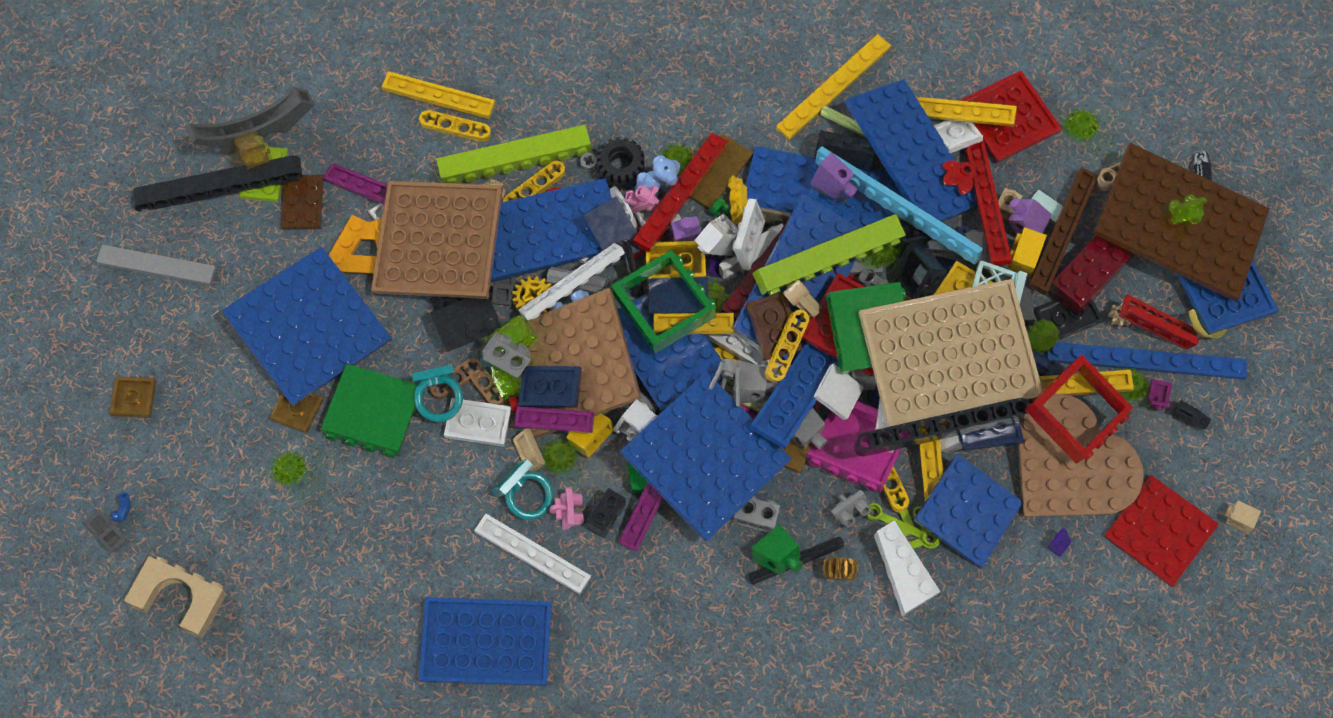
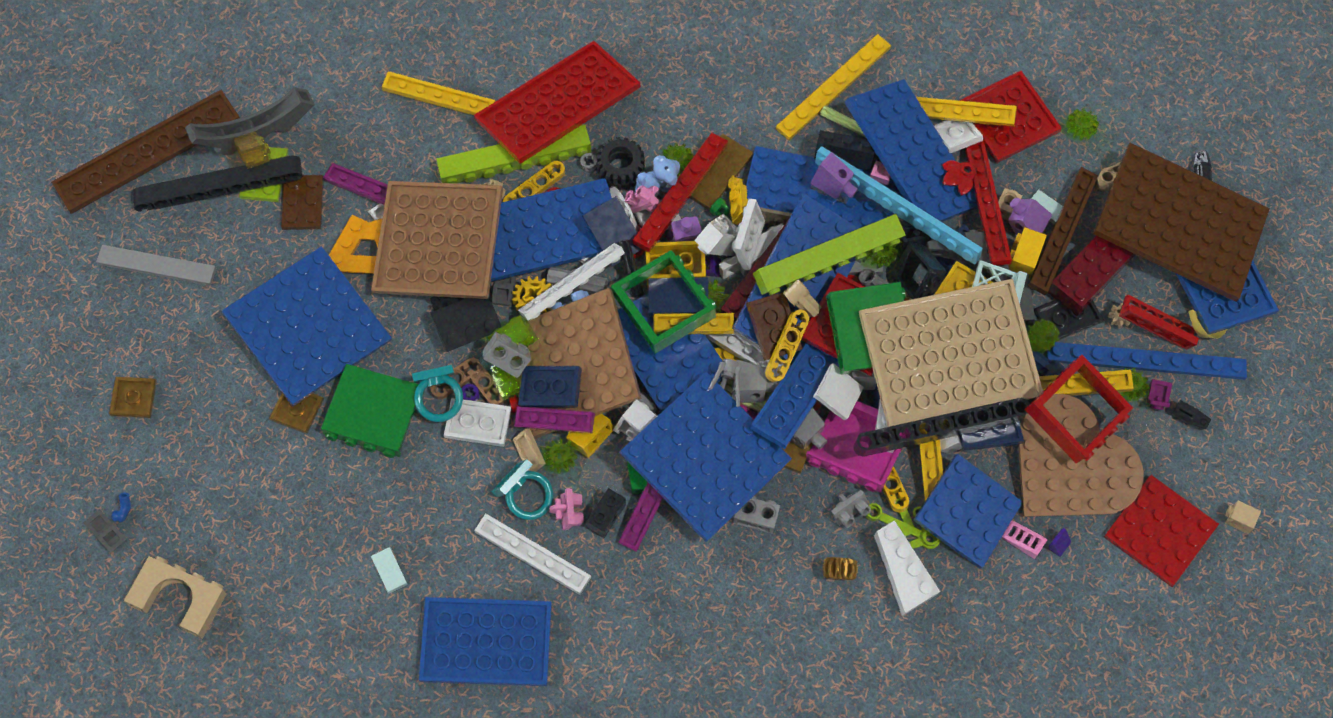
clear neon green gear [271,451,307,486] -> none
yellow beam [419,110,491,142] -> none
black axle [748,537,845,585] -> none
green torso [751,525,803,574] -> none
clear neon green hips [1169,194,1207,224] -> none
none -> reddish brown plate [51,90,240,214]
none -> light aqua tile [371,547,407,594]
none -> dark purple bush [462,384,479,401]
none -> red plate [474,41,641,164]
none -> bright pink plate [870,161,891,185]
none -> bright pink slope [1001,521,1048,559]

